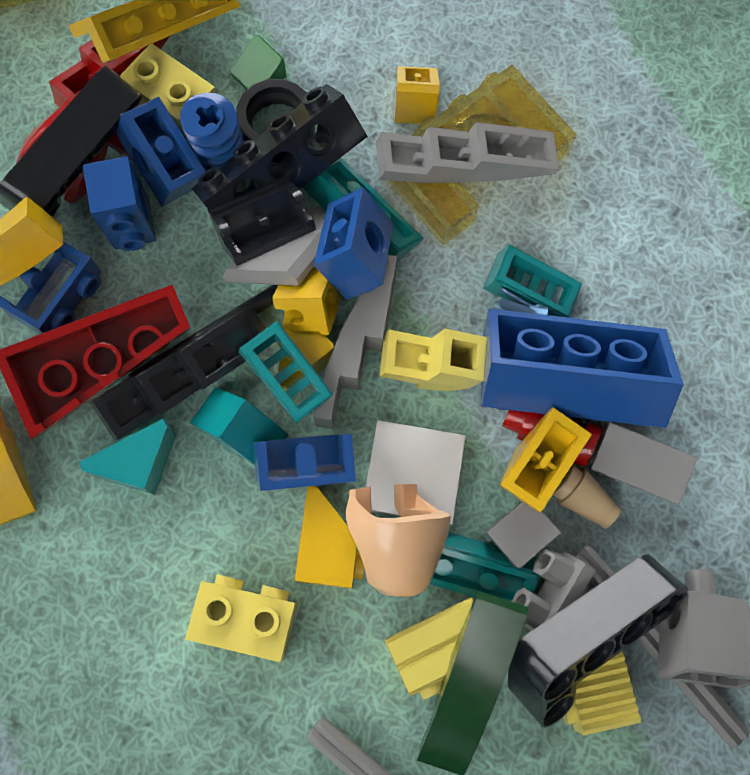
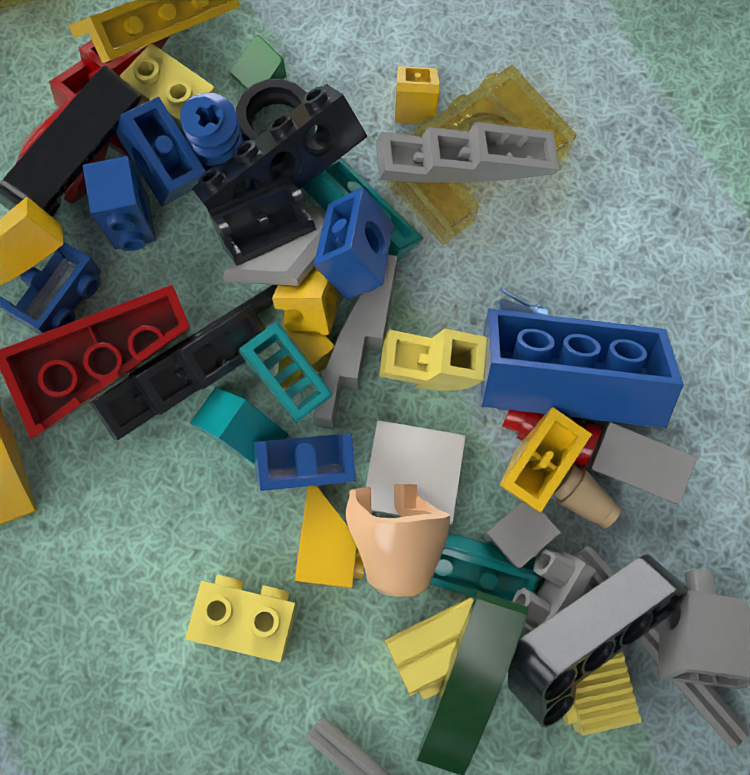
teal slope [78,419,176,495] -> none
teal slope [483,244,582,318] -> none

